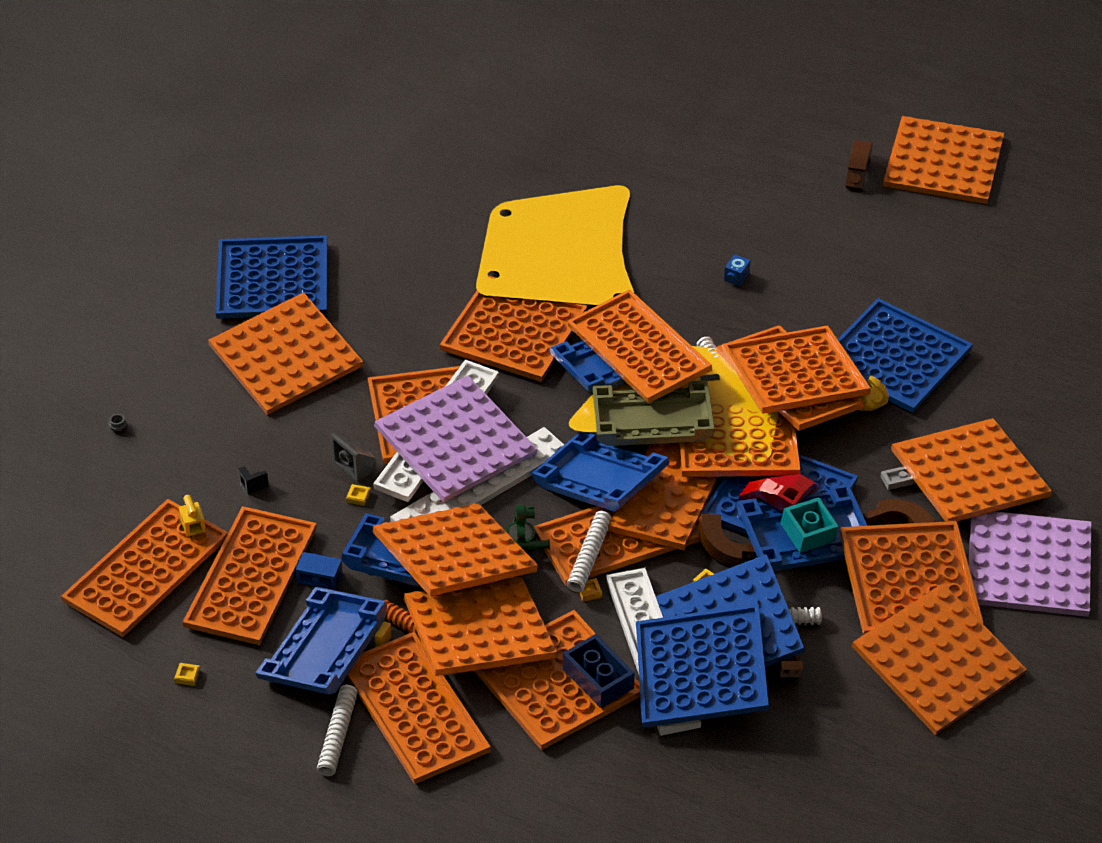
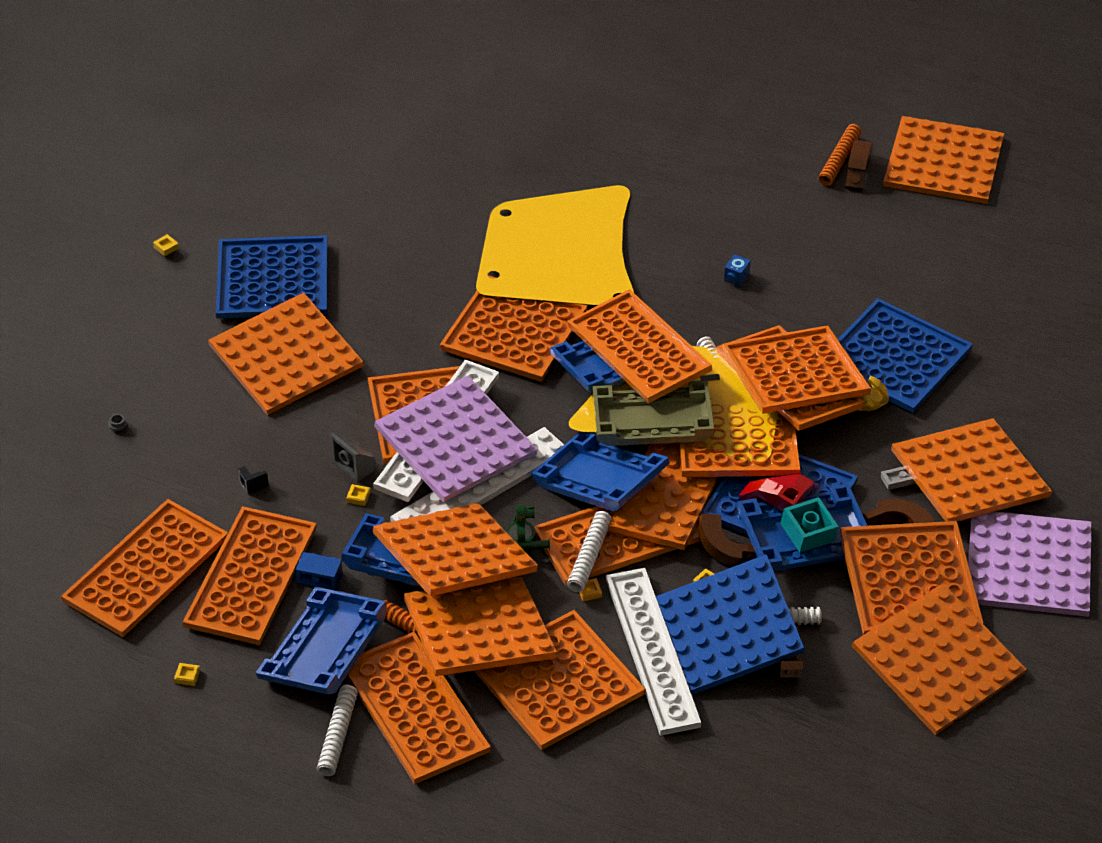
yellow brick [179,495,206,537] -> none
yellow tile [375,621,392,647] -> none
dark blue brick [563,634,635,708] -> none
blue plate [636,604,770,728] -> none
none -> yellow plate [153,234,179,256]
none -> orange piece [818,124,862,186]

